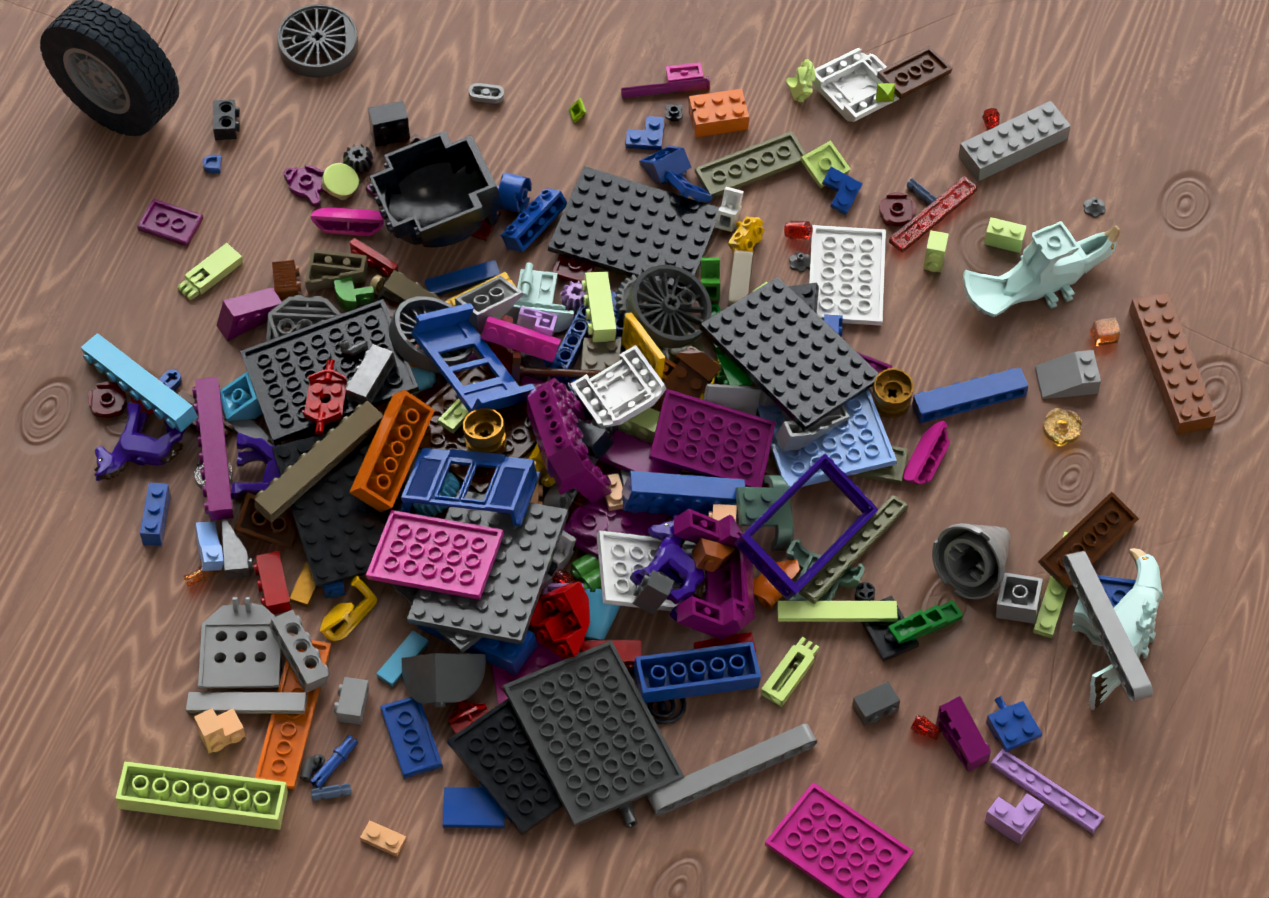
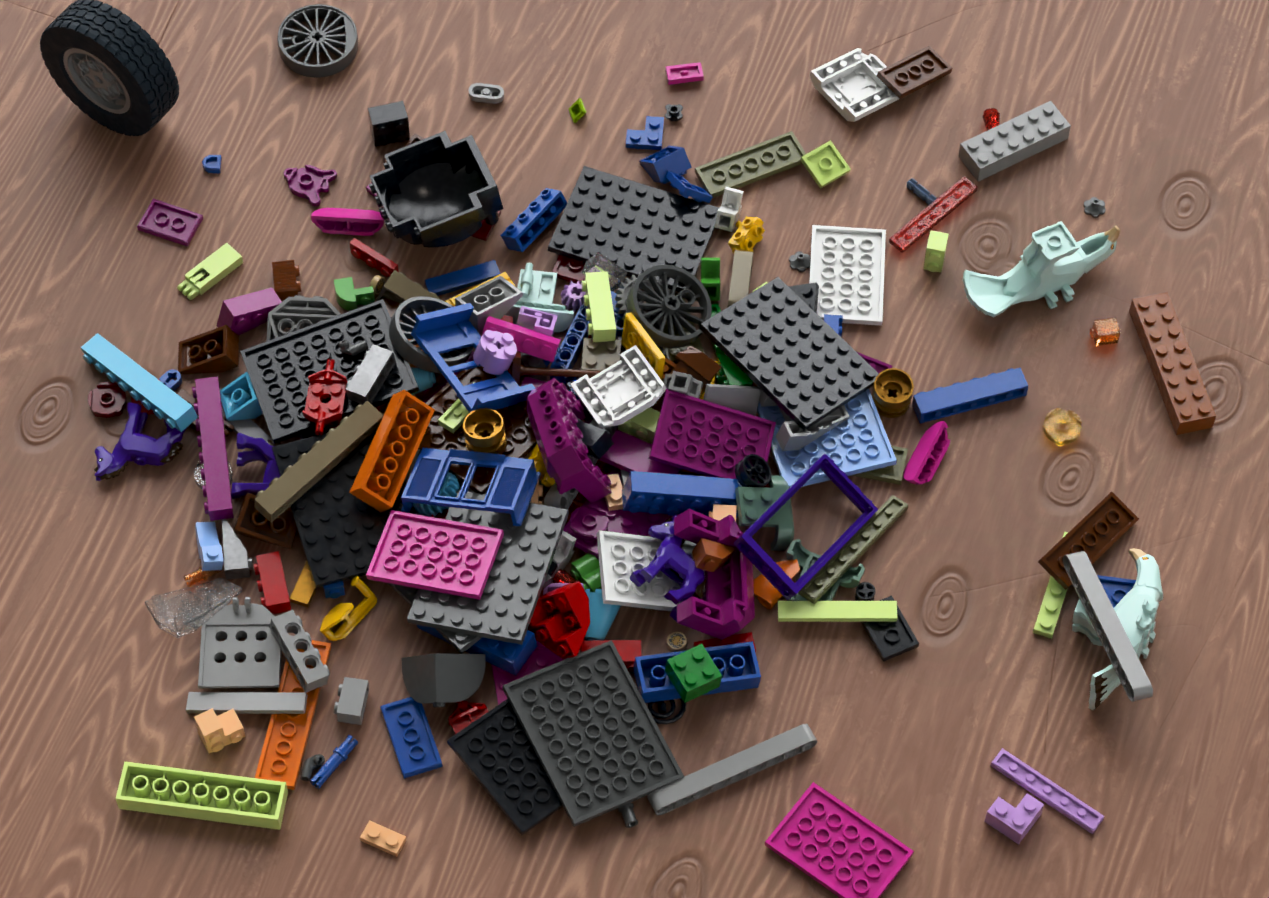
blue brick [140,483,171,546] -> none
black brick [213,100,240,140] -> none
dark tan wedge [305,249,368,292] -> none
sand blue axle [311,783,352,801] -> none
yellowish green tile [322,163,359,200] -> none
dark grey gear [343,144,373,174] -> none
medium azure tile [376,631,429,687] -> none
blue tile [443,787,505,828] -> none
blue brick [497,172,532,213] -> none
magenta axle [621,76,710,98] -> none
dark grey brick [632,570,674,615] -> none
orange piece [689,89,749,137] -> none
yellowish green hinge [761,637,820,707] -> none
clear red brick [784,221,813,239] -> none
yellowish green piece [786,59,816,102] -> none
blue plate [822,167,863,215] -> none
dark grey brick [852,681,900,726] -> none
lime slope [876,83,895,102] -> none
plate [879,192,916,226] -> none
green slope [888,600,963,644] -> none
clear red cone [910,714,942,740] -> none
light grey cone [932,523,1011,599] -> none
magenta wedge [936,696,991,772] -> none
yellowish green brick [984,217,1026,253] -> none
blue plate [986,696,1042,752] -> none
light grey brick [996,573,1043,624] -> none
light grey slope [1035,350,1101,399] -> none
none -> clear wedge [145,578,243,638]
none -> reddish brown slope [178,325,239,374]
none -> lavender brick [473,330,517,375]
none -> clear brick [581,252,627,292]
none -> light grey brick [663,371,703,398]
none -> green brick [665,644,722,703]
none -> tan tile [667,632,687,652]
none -> black wheel [735,454,772,487]

